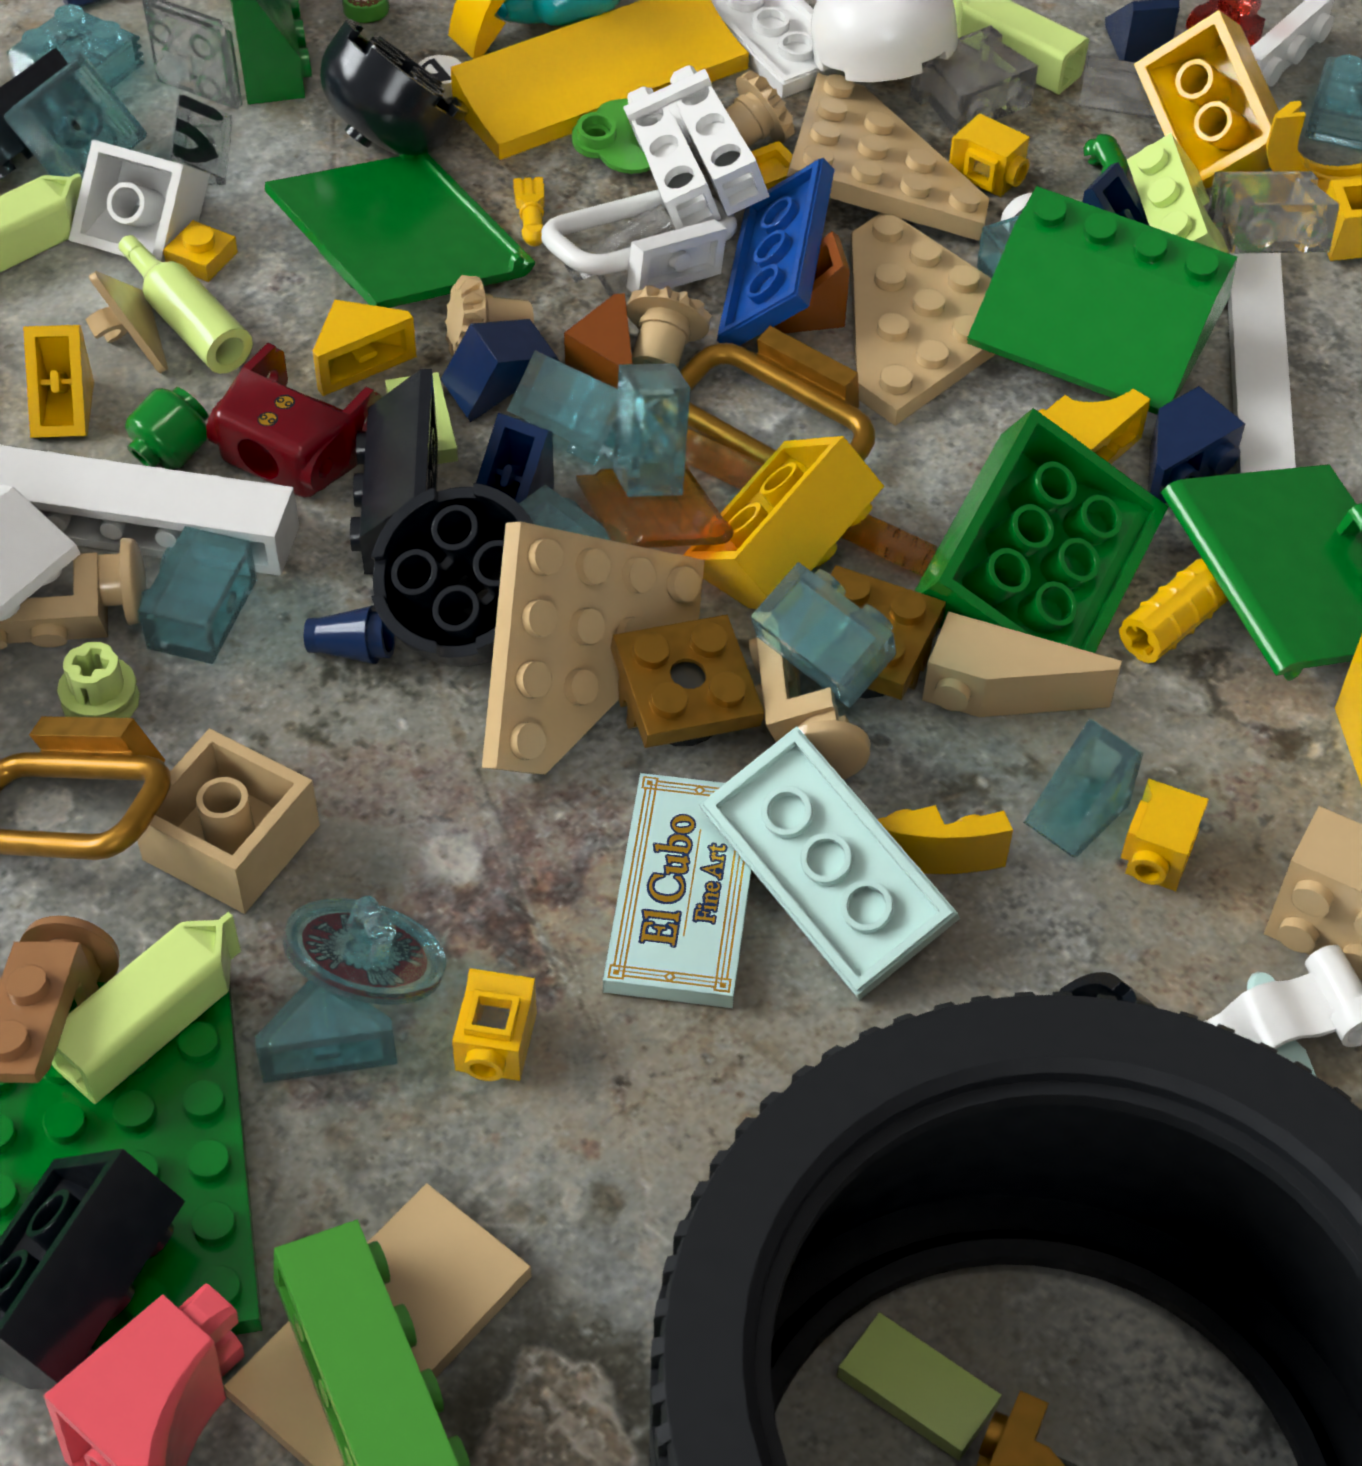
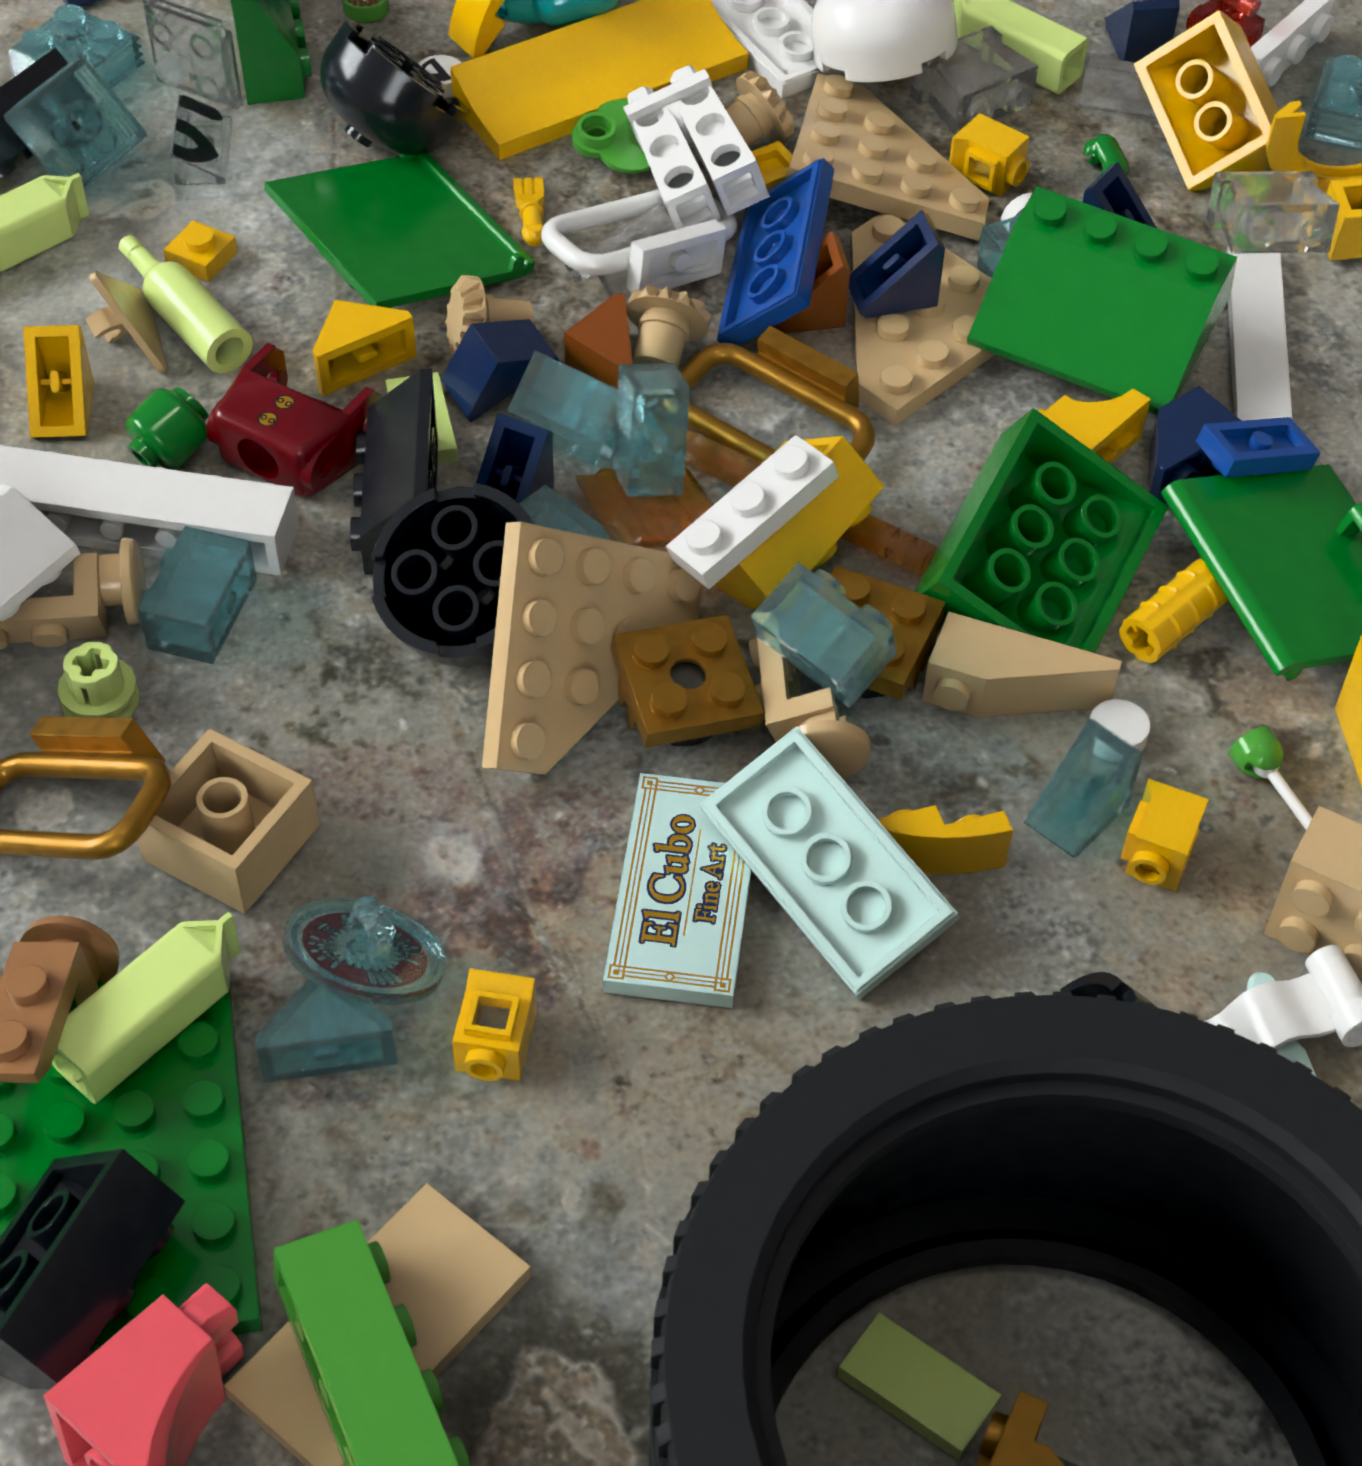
white slope [69,139,210,262] -> none
dark blue cone [303,605,396,664] -> none
yellowish green arch [1127,133,1229,254] -> none
none -> white plate [666,435,839,589]
none -> dark blue slope [849,210,945,318]
none -> white tile [1087,699,1150,759]
none -> blue plate [1196,417,1321,478]
none -> bright green hinge [1228,726,1312,830]

